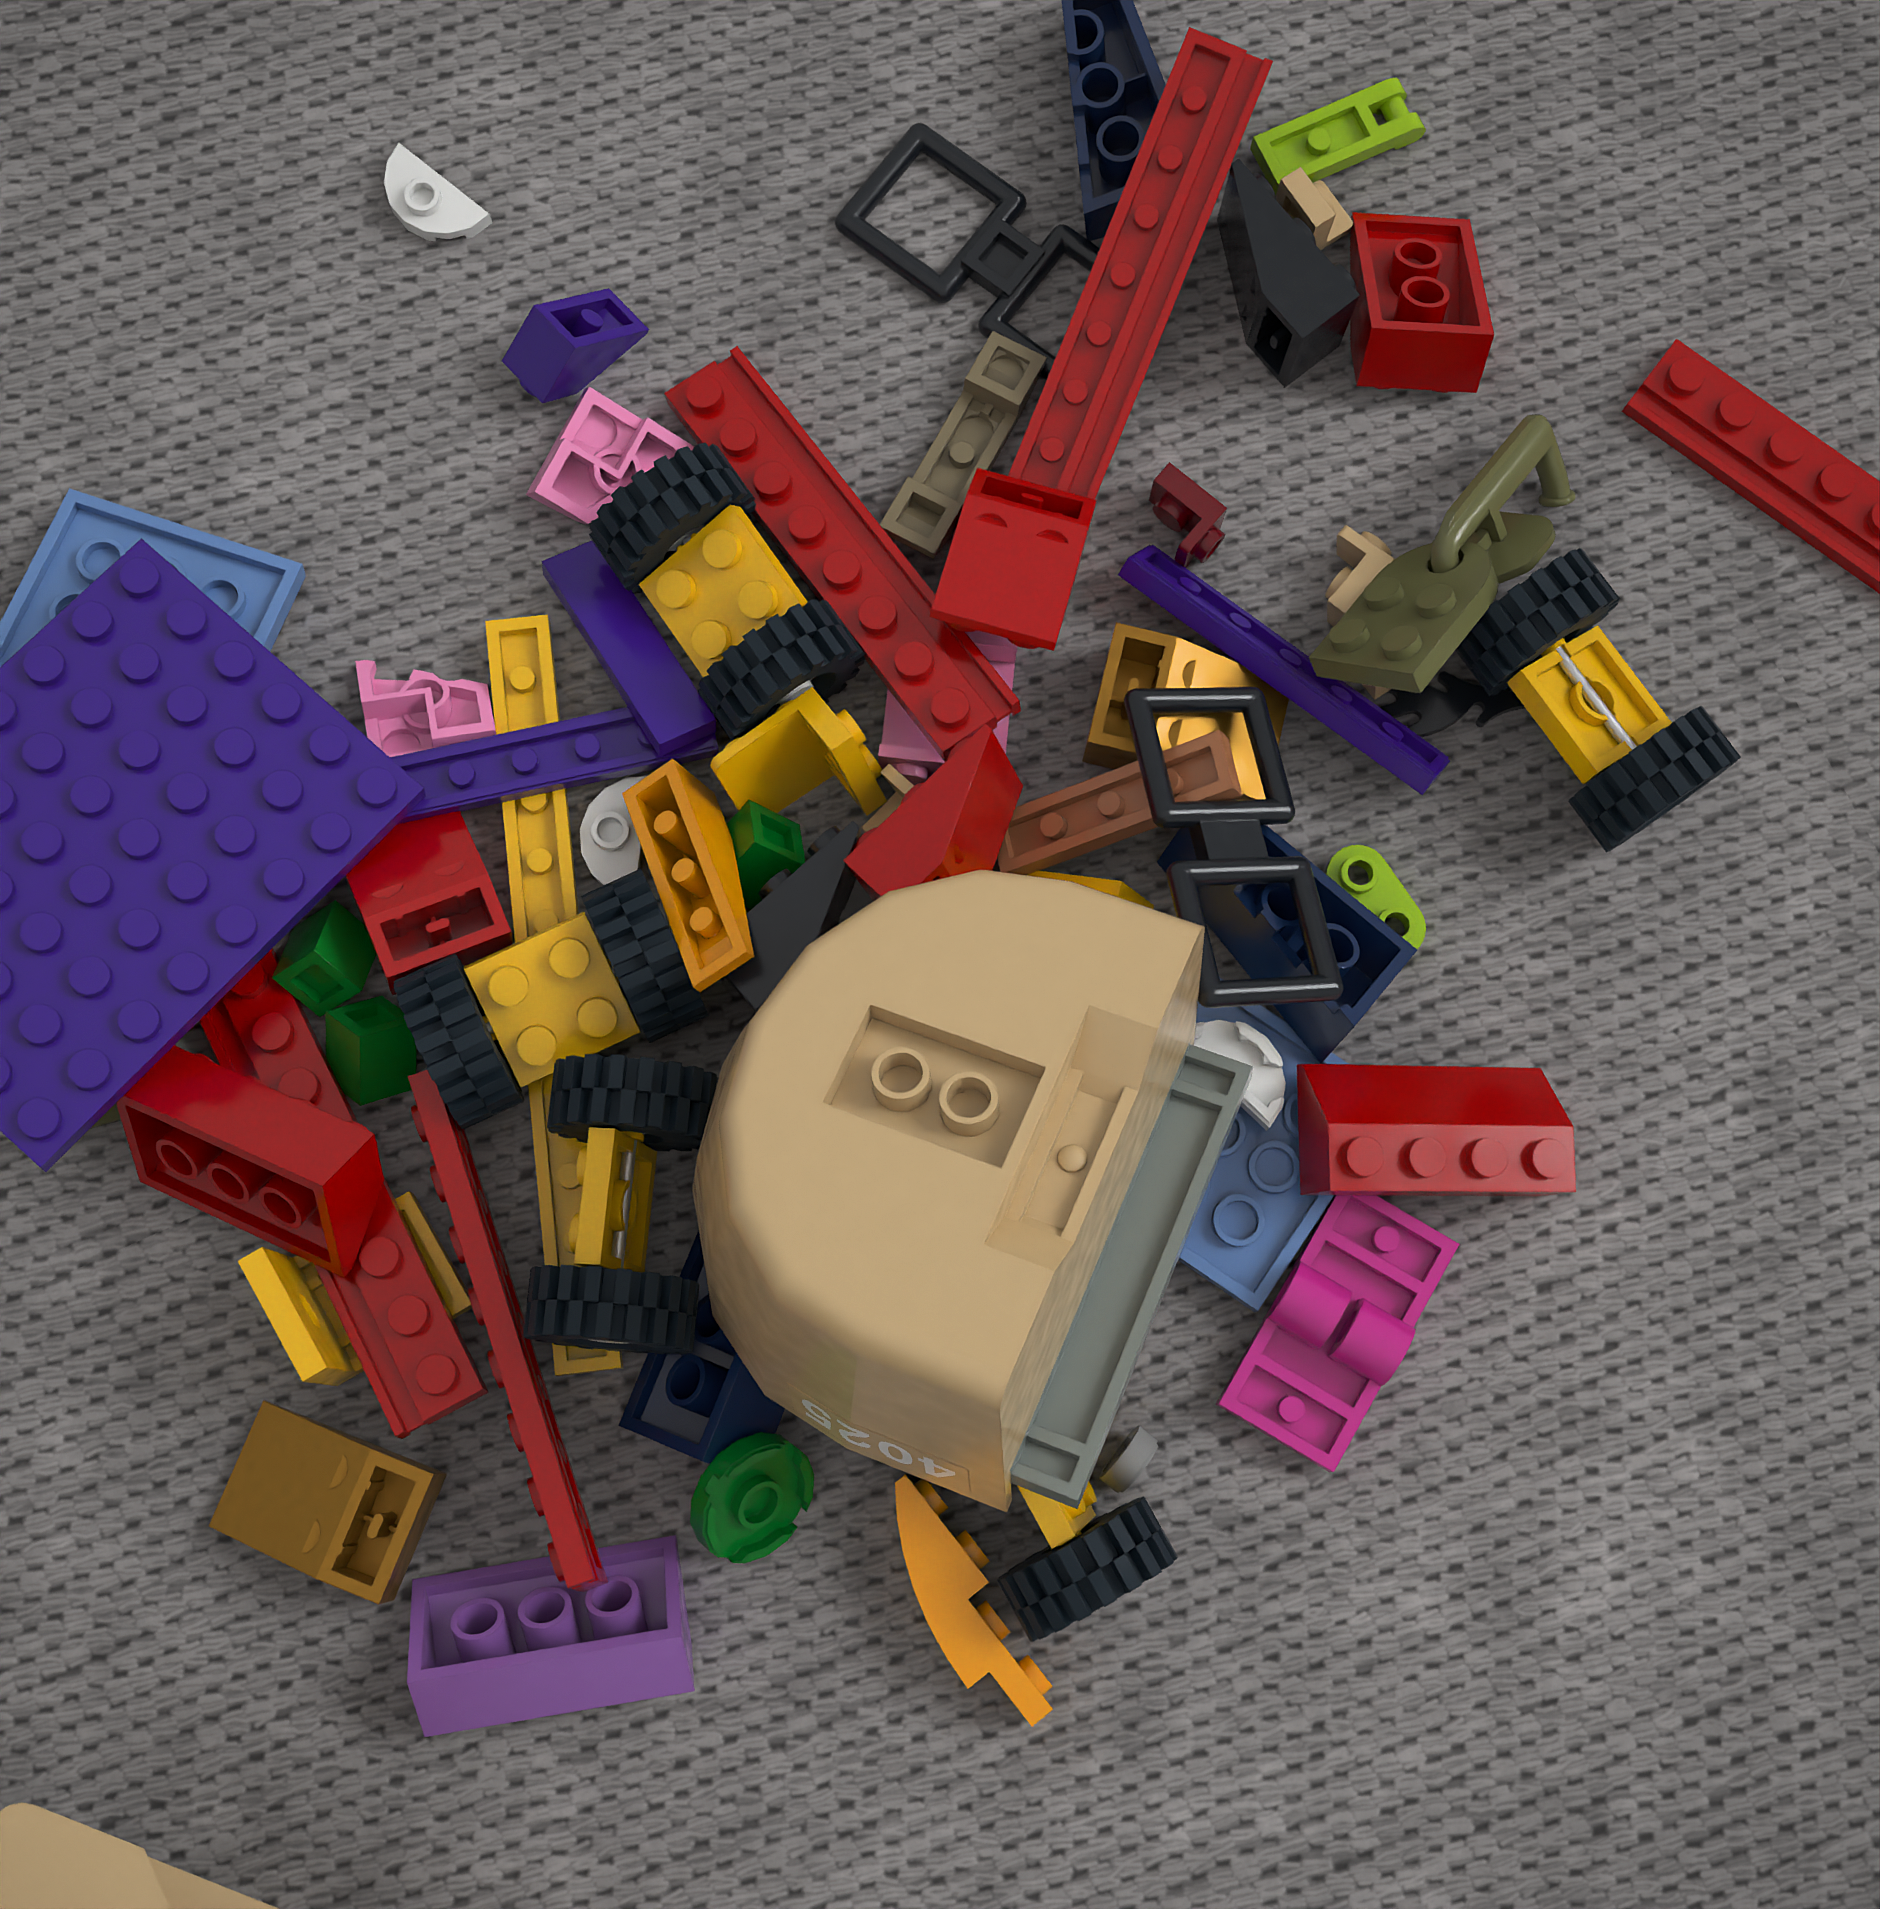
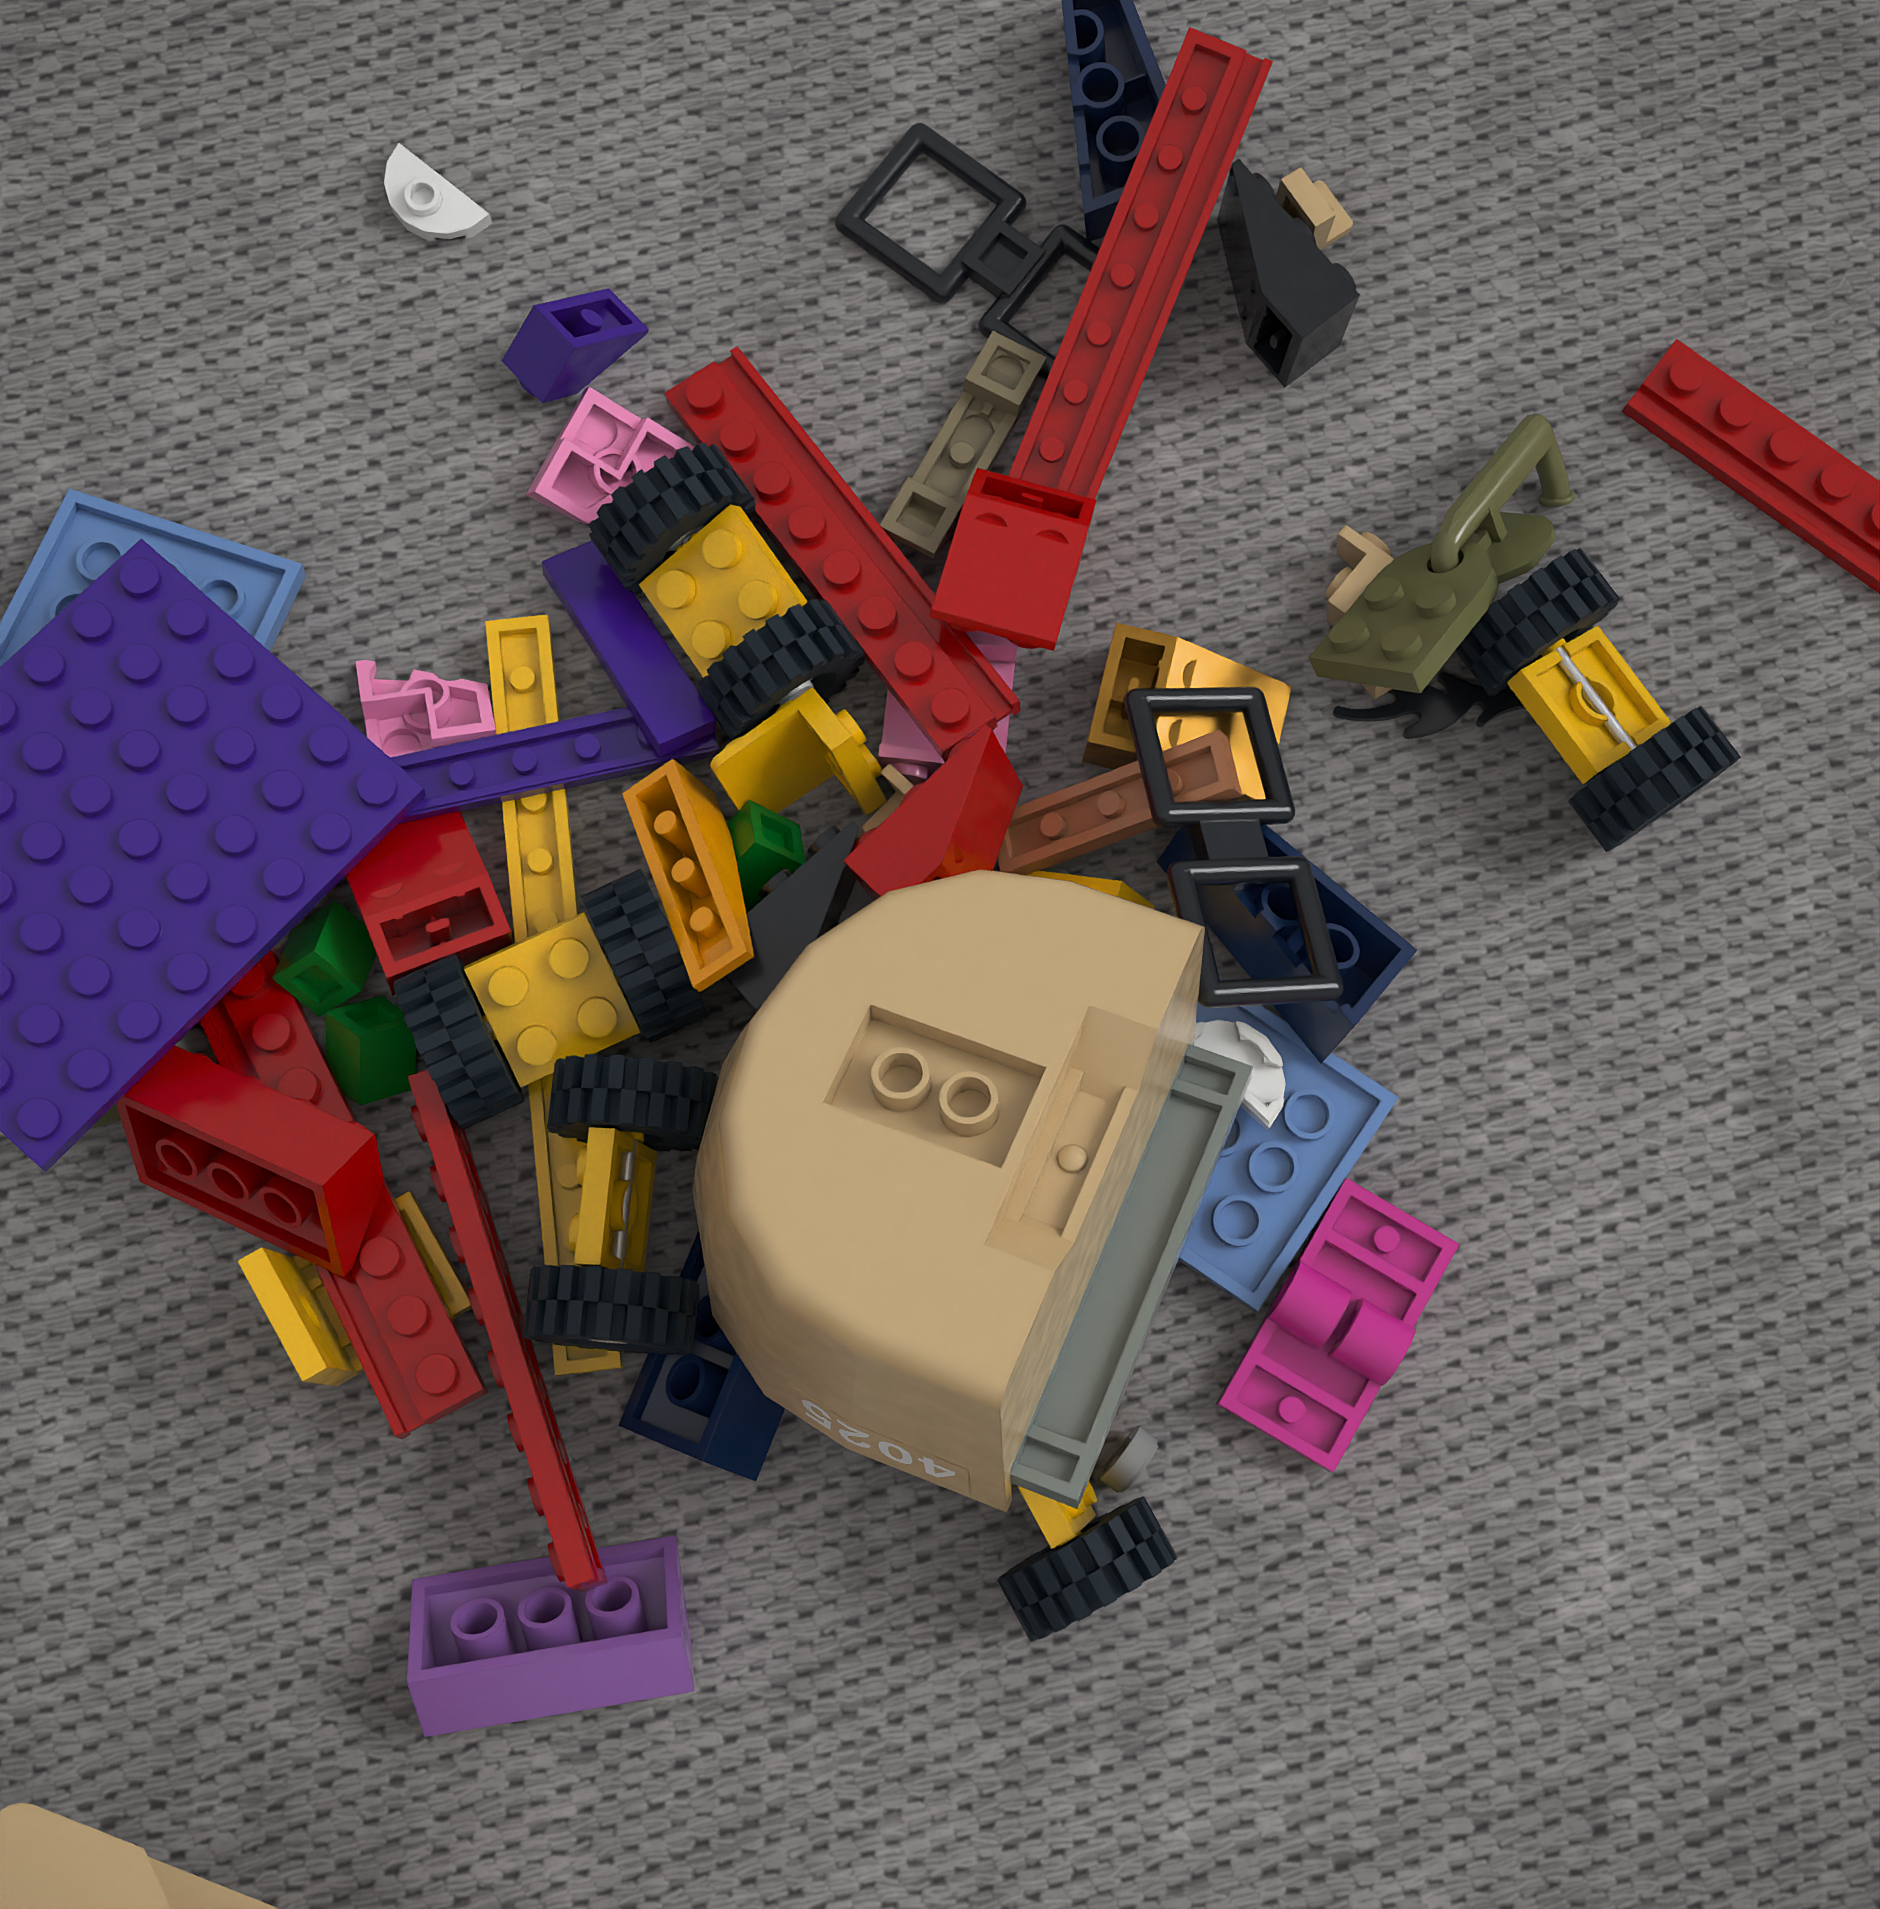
pearl gold slope [209,1400,447,1604] -> none
white plate [580,776,646,885] -> none
green tile [690,1432,814,1564] -> none
light orange slope [895,1474,1053,1727] -> none
dark purple tile [1118,545,1450,795] -> none
dark red bracket [1149,462,1227,568] -> none
lime plate [1250,78,1426,195] -> none
red slope [1297,1064,1576,1196] -> none
lime plate [1324,845,1426,949] -> none
red slope [1350,212,1494,393] -> none

